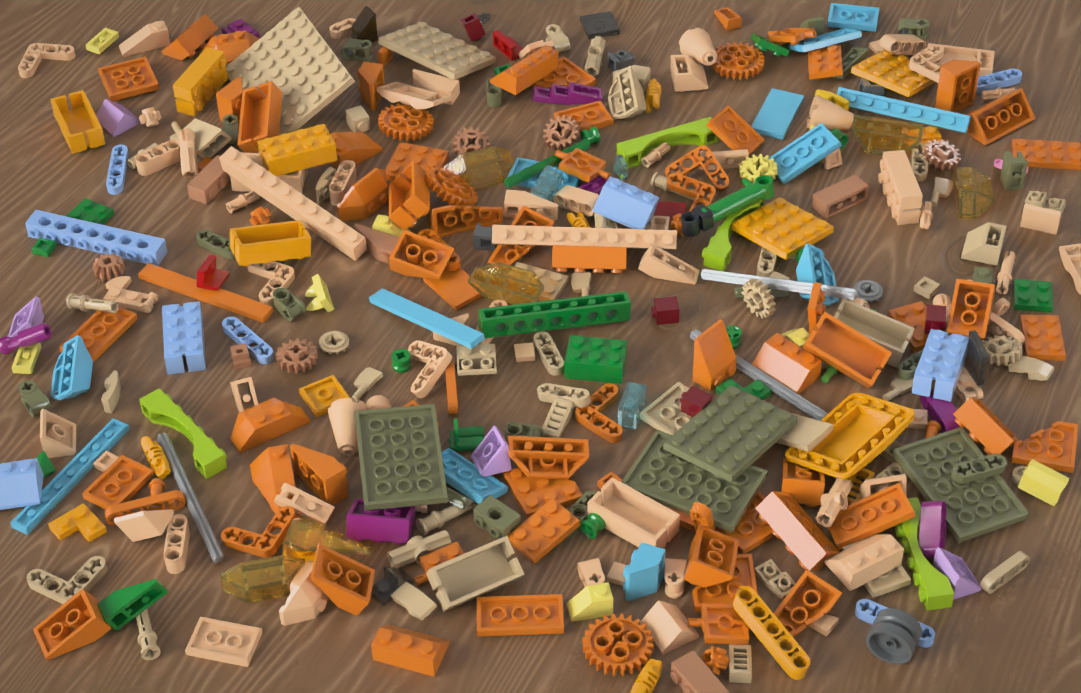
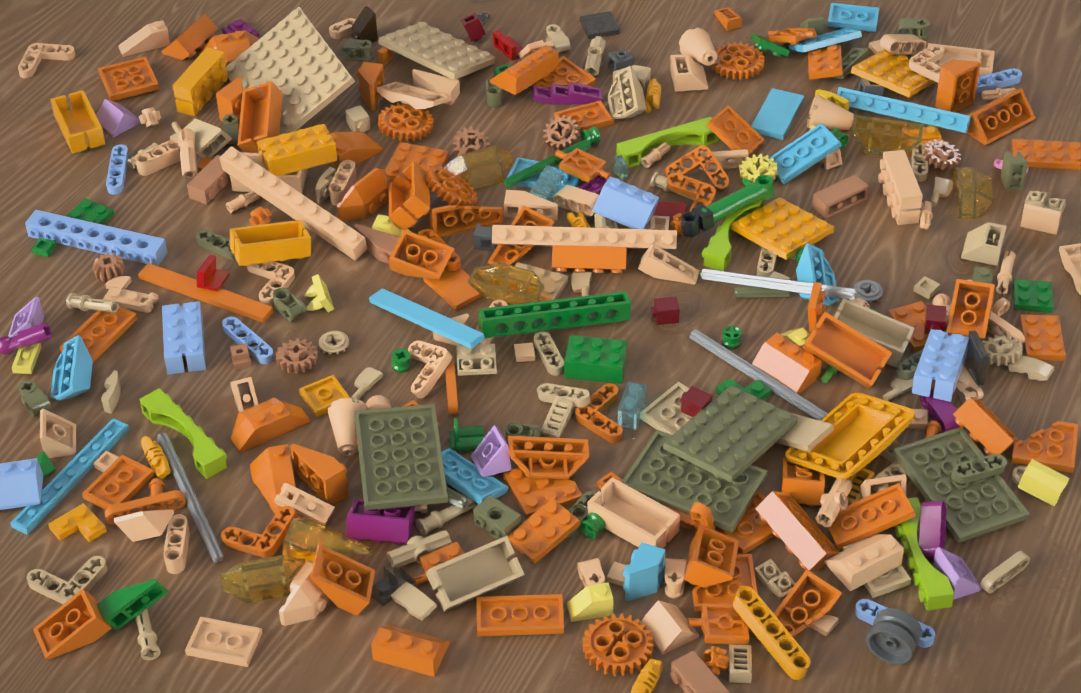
light yellow plate [85,28,119,55] -> none
orange slope [693,319,736,392] -> none
tan gear [742,278,776,319] -> none

